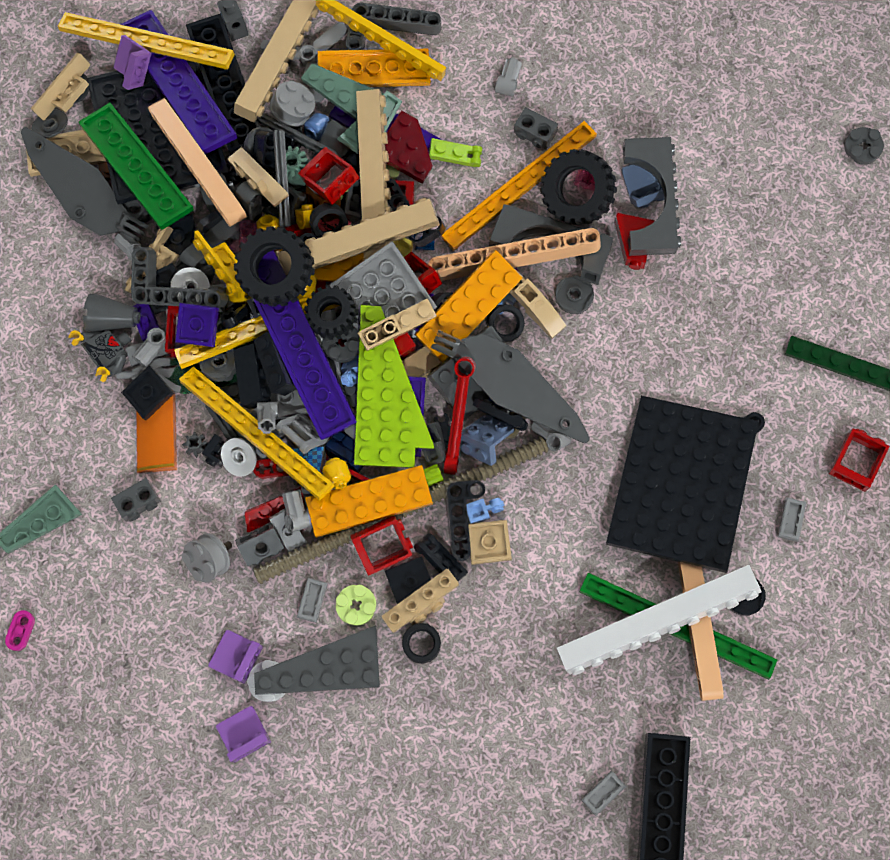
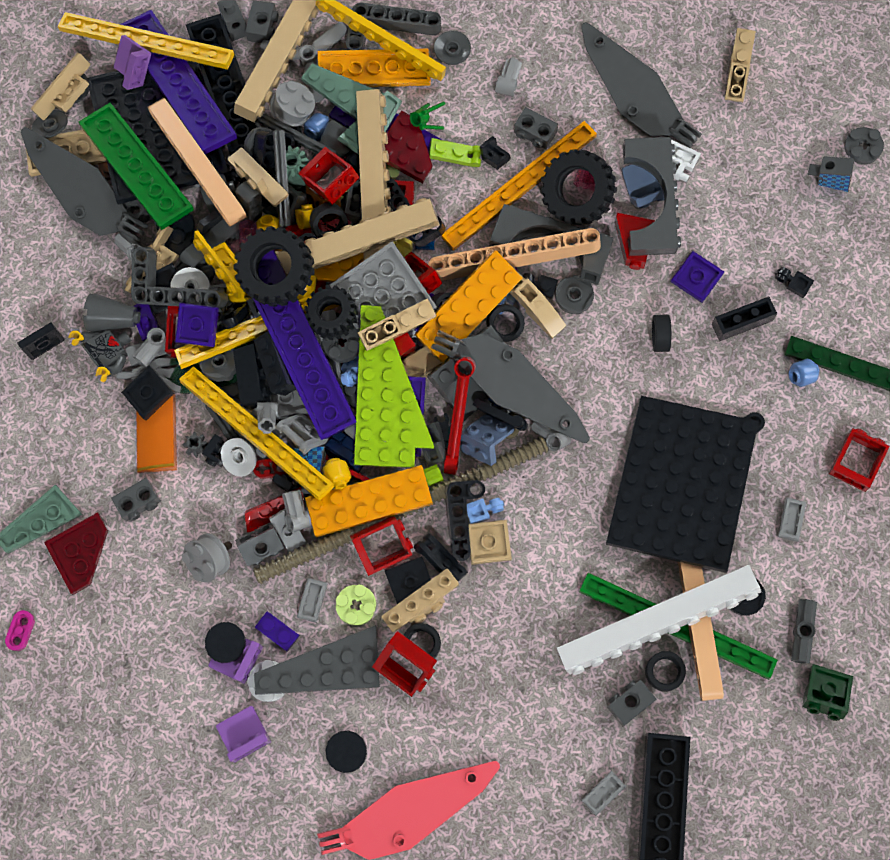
none -> black tile [17,322,65,360]
none -> dark red plate [44,512,108,595]
none -> black tile [205,622,246,664]
none -> dark grey brick [245,0,279,43]
none -> dark purple plate [255,611,300,652]
none -> black plate [272,474,309,500]
none -> coral wing [317,761,500,860]
none -> black tile [325,730,367,773]
none -> red window [372,631,437,697]
none -> green plant [410,102,445,130]
none -> dark grey dish [434,31,471,65]
none -> black bracket [480,136,511,170]
none -> black plate [523,273,558,299]
none -> dark grey wing [581,22,702,148]
none -> dark grey brick [607,680,657,727]
none -> black tyre [645,651,686,692]
none -> black tyre [652,314,672,352]
none -> dark purple tile [670,251,725,303]
none -> white plate [671,140,701,182]
none -> black brick [711,296,777,342]
none -> tan slope [724,28,756,103]
none -> black plate [775,267,814,298]
none -> medium blue head [788,359,819,387]
none -> dark grey piece [791,599,817,664]
none -> dark green plate [802,664,854,721]
none -> dark grey torso [808,156,854,192]

